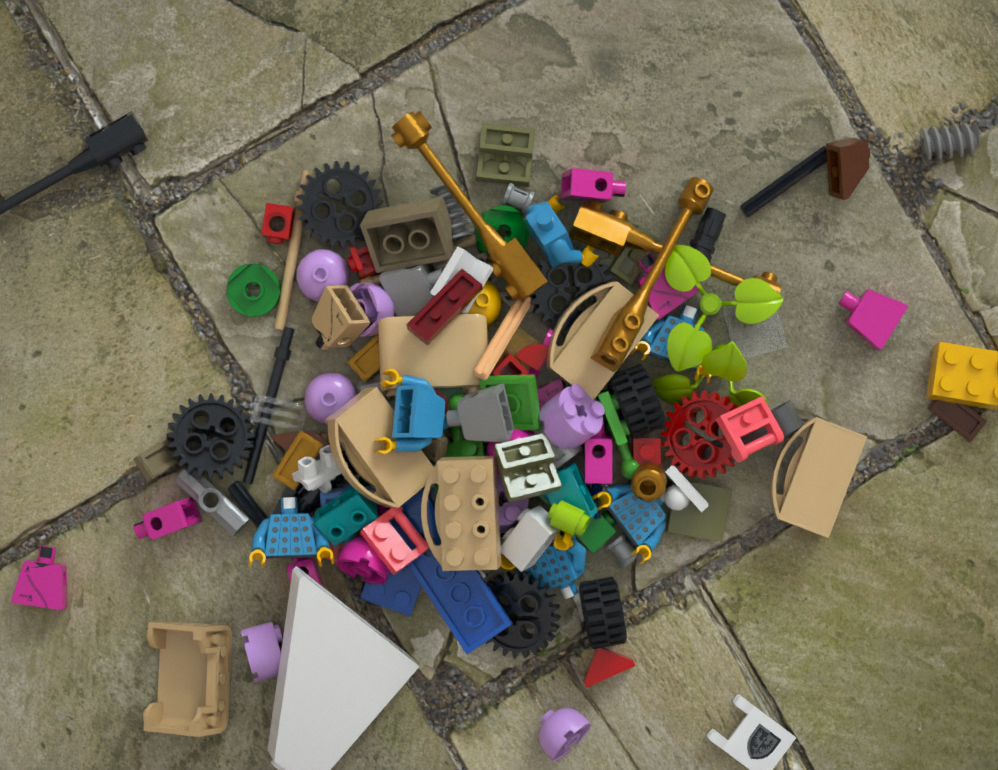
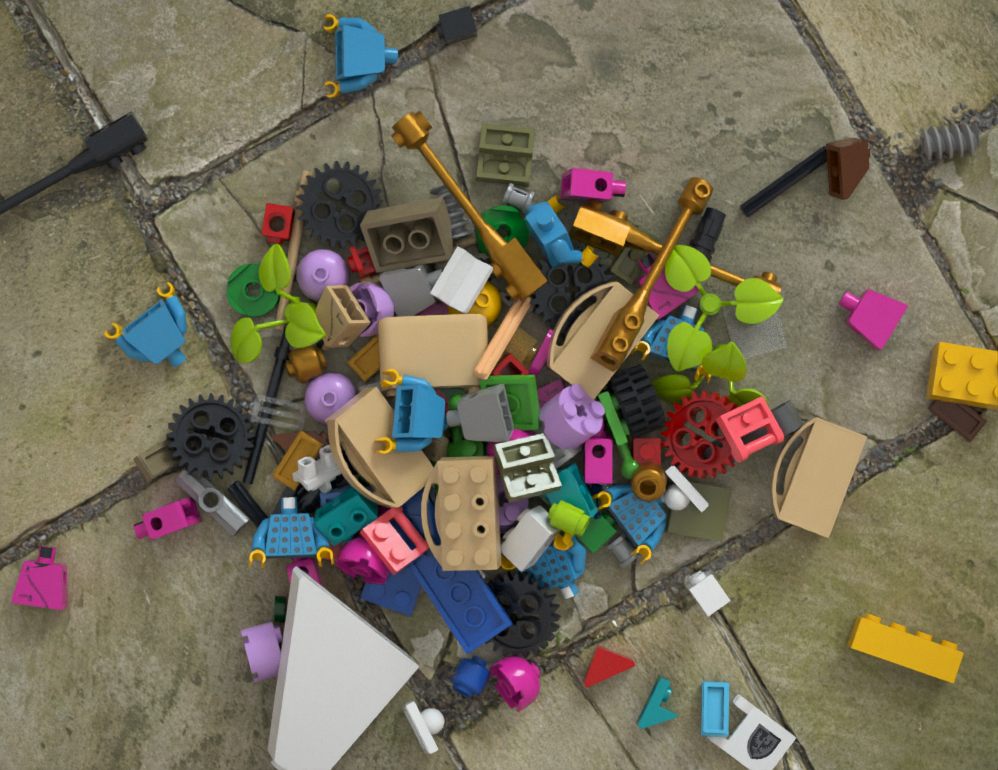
tan windscreen [143,622,232,737] -> none
dark red plate [406,269,483,346] -> none
red tile [515,344,549,371] -> none
lavender cylinder [538,708,591,762] -> none
black tyre [579,577,627,649] -> none
none -> dark azure torso [104,282,187,367]
none -> lime plant [230,244,326,363]
none -> dark green tile [274,596,286,623]
none -> pearl gold head [285,345,327,383]
none -> dark azure torso [323,14,398,98]
none -> white tile [401,701,445,754]
none -> black brick [435,6,477,45]
none -> blue head [451,656,490,698]
none -> dark pink cylinder [490,656,541,712]
none -> teal slope [636,675,678,729]
none -> white brick [685,570,730,616]
none -> medium azure tile [700,681,729,738]
none -> yellow brick [847,613,964,684]

